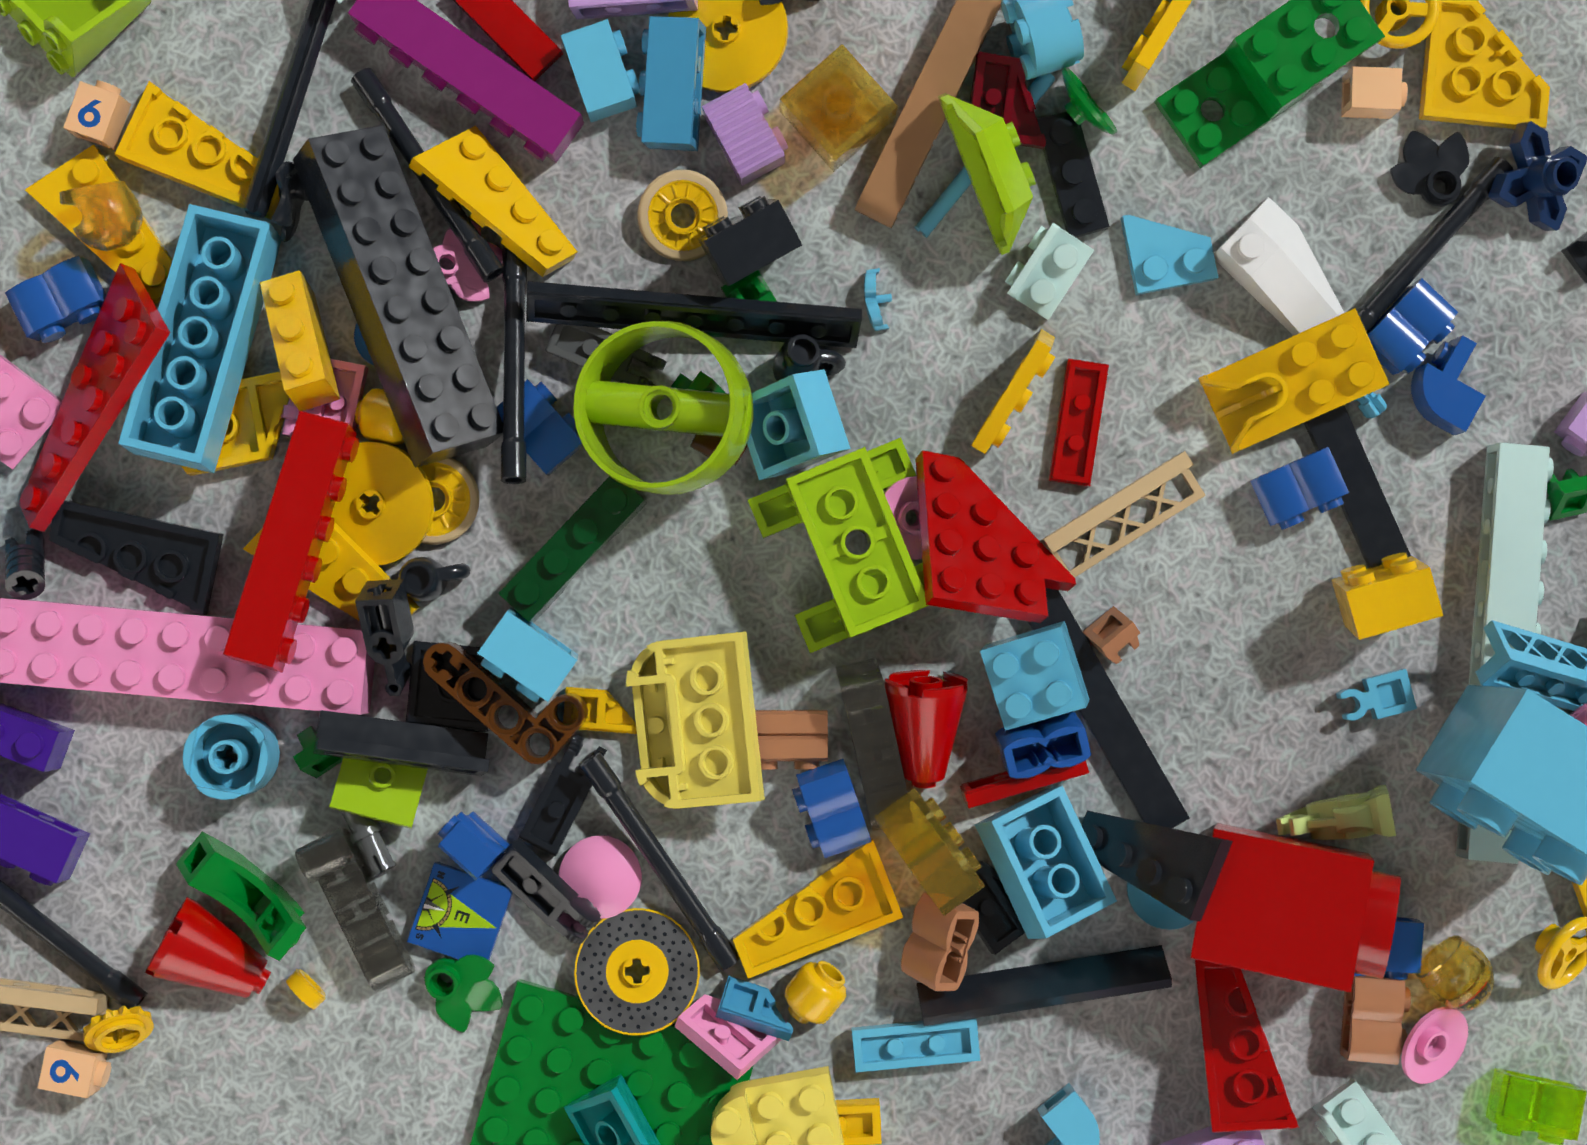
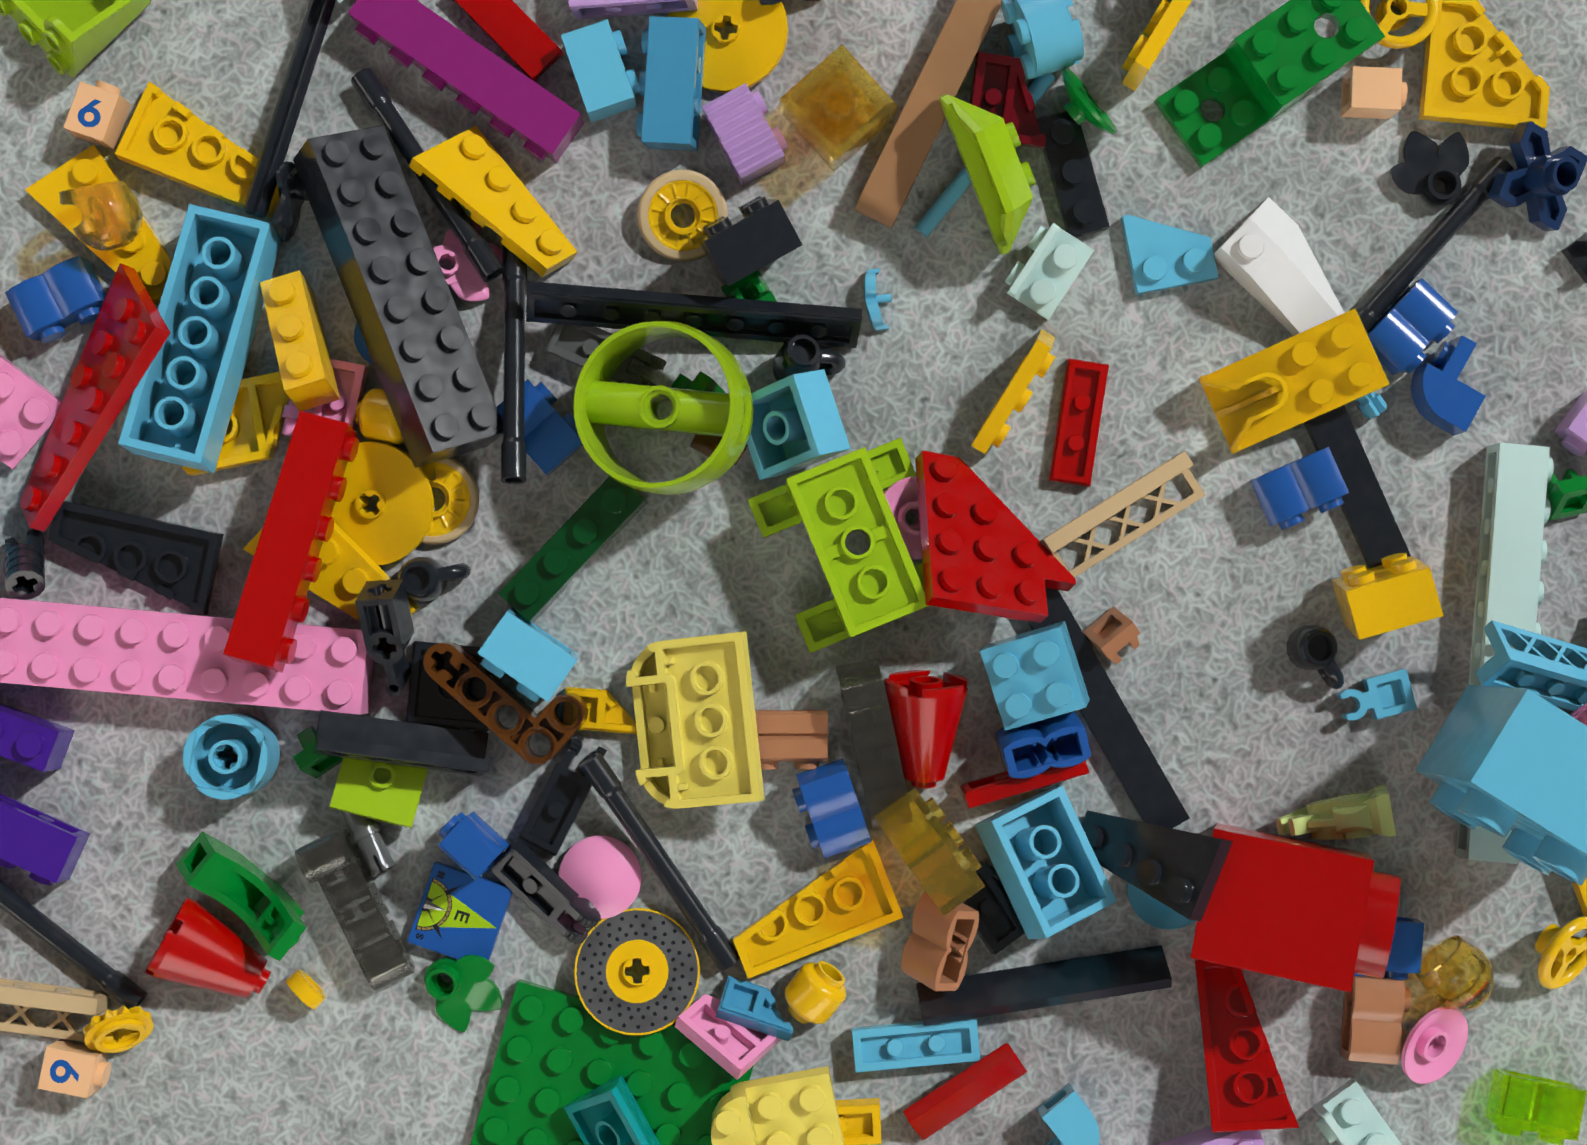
none -> red tile [903,1043,1027,1140]
none -> black piece [1286,625,1344,690]

